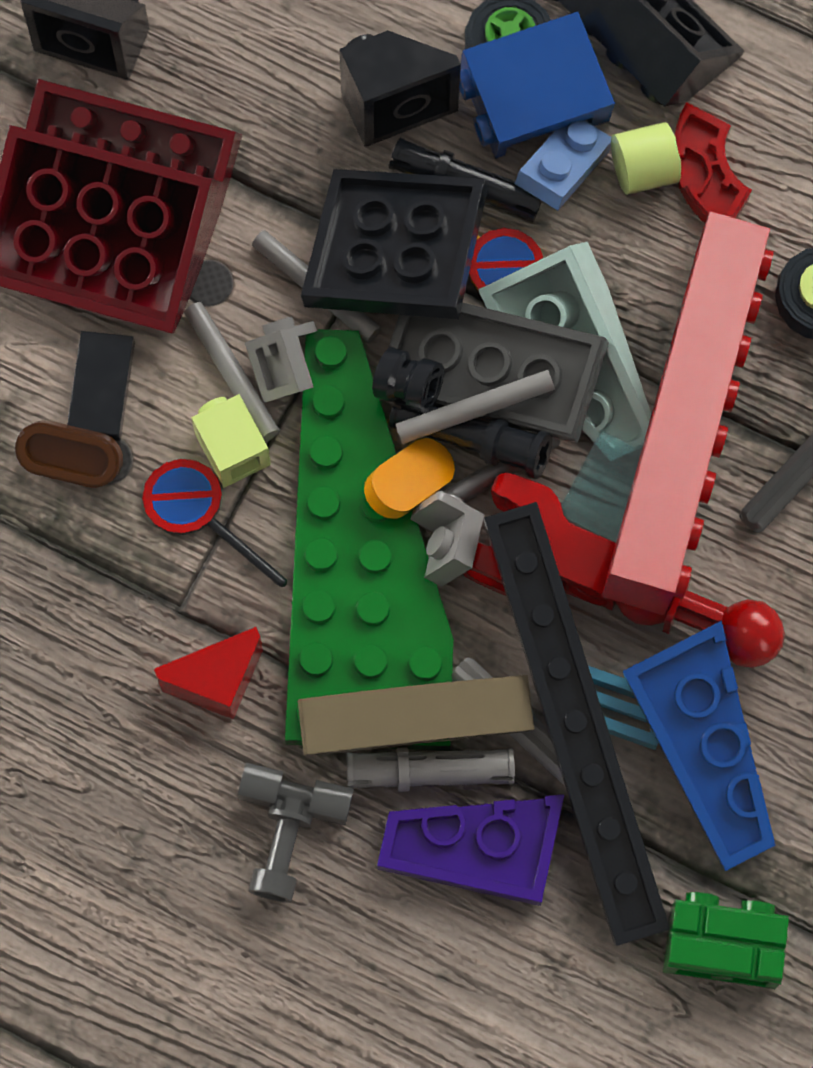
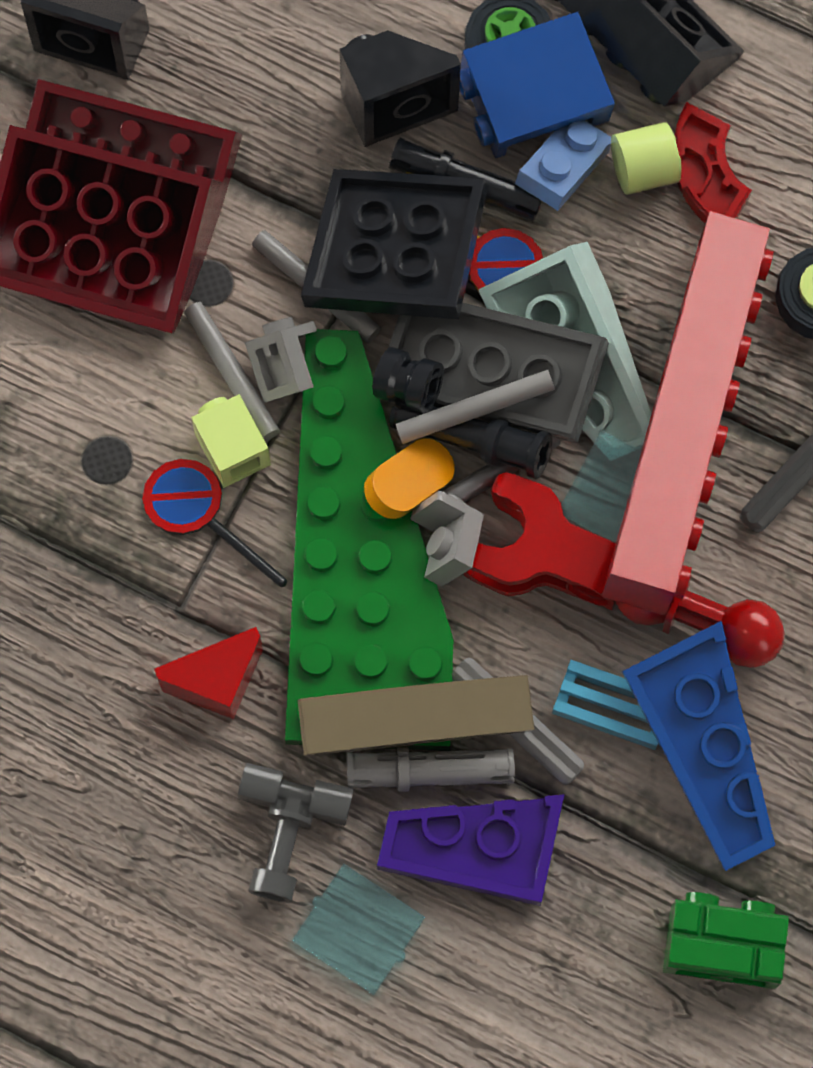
reddish brown tile [15,420,123,488] -> none
black tile [67,331,135,441] -> none
black plate [483,502,670,946] -> none
none -> clear light blue piece [292,863,425,996]

